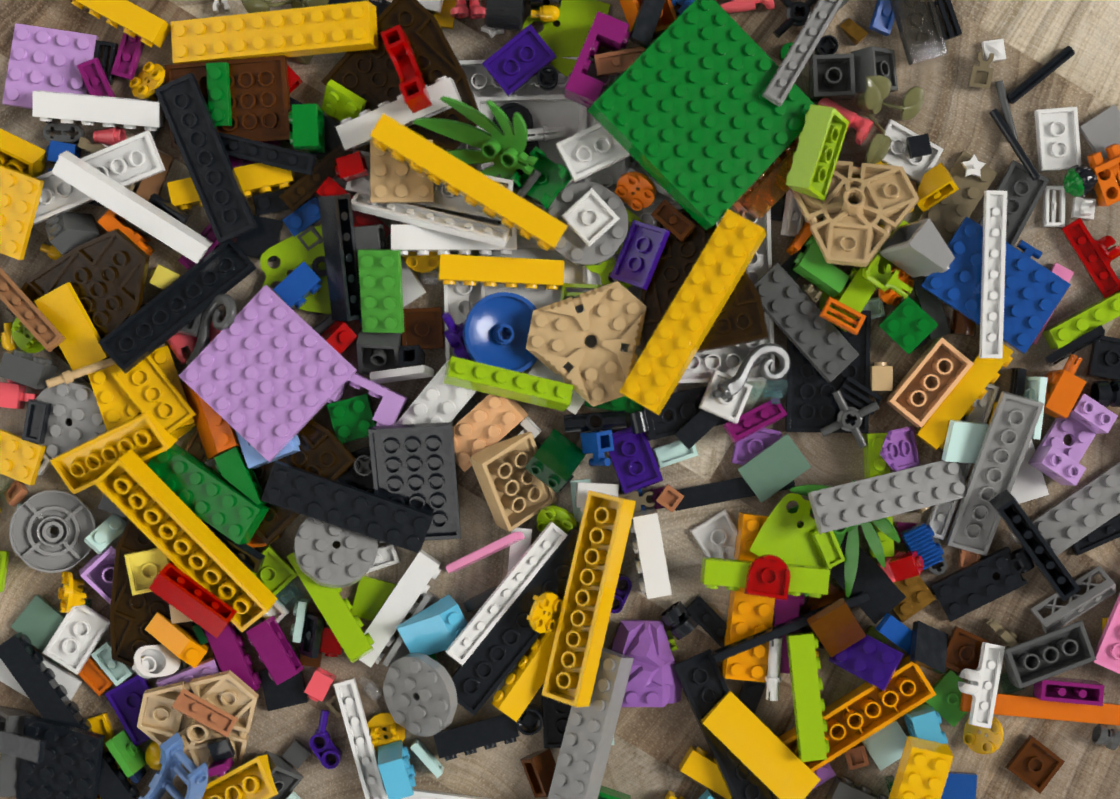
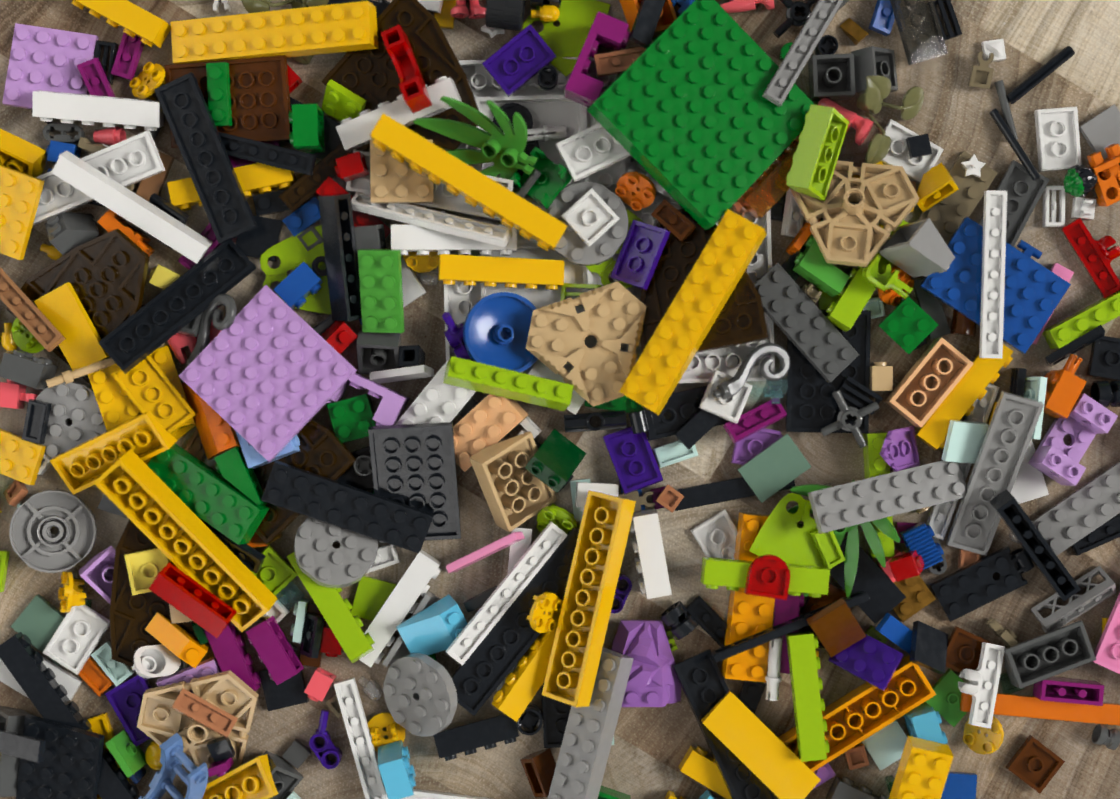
light aqua plate [84,514,127,555] -> none
reddish brown plate [402,307,444,349] -> none
light aqua tile [410,739,444,778] -> none
blue brick [580,430,614,466] -> none
orange tile [819,297,866,335] -> none

